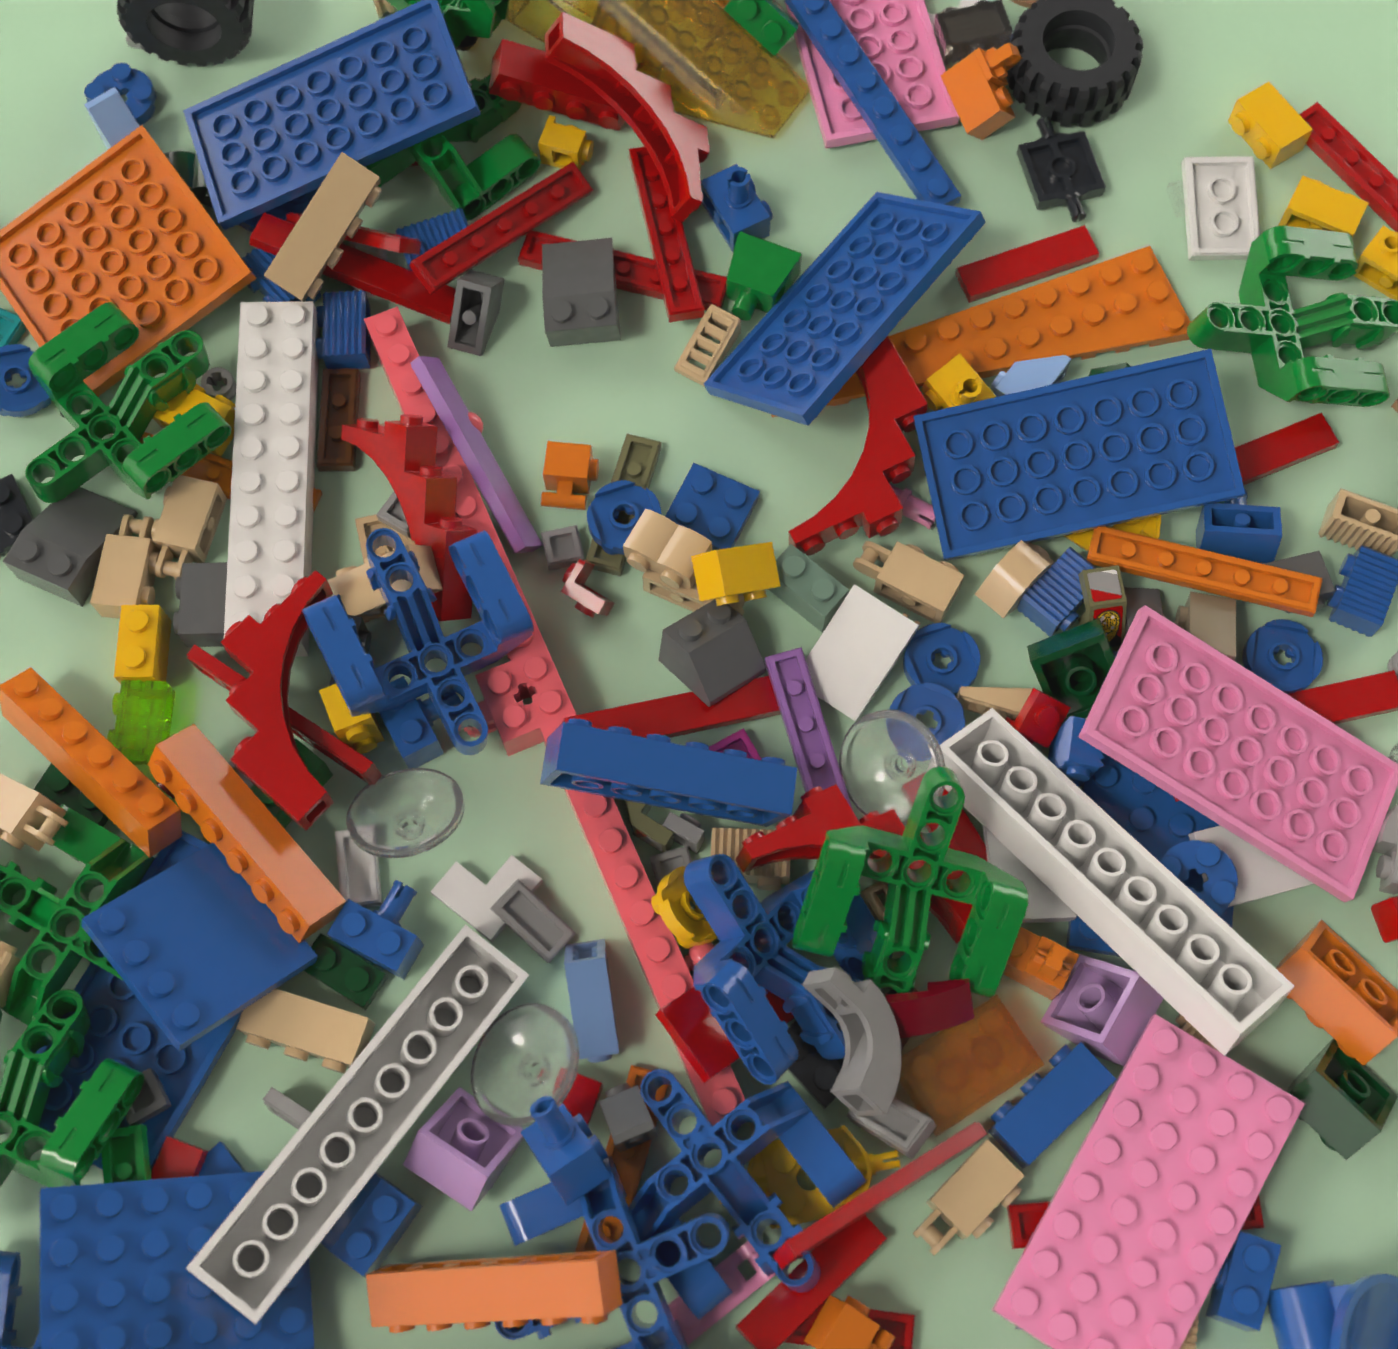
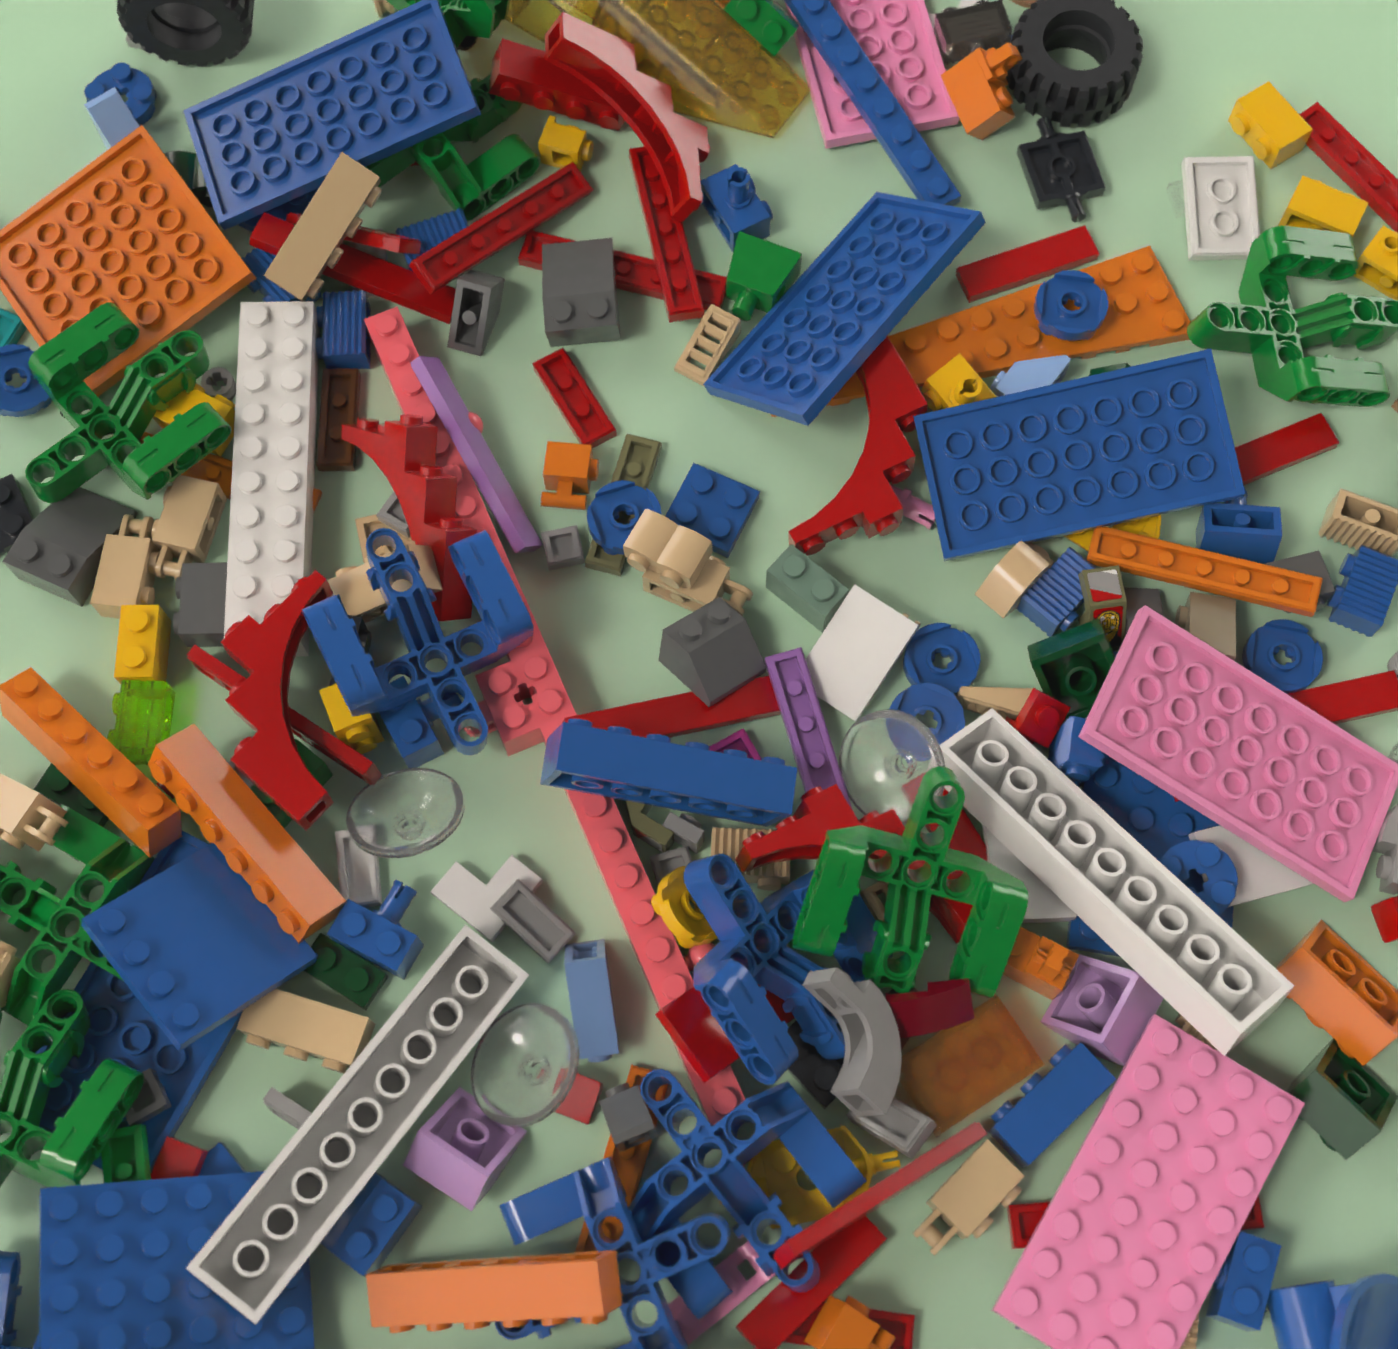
blue brick [521,1096,611,1206] -> none
bracket [560,559,615,618] -> none
yellow brick [691,542,781,606] -> none
tan brick [853,541,964,623] -> none
none -> red tile [532,347,617,449]
none -> blue plate [1034,270,1108,341]

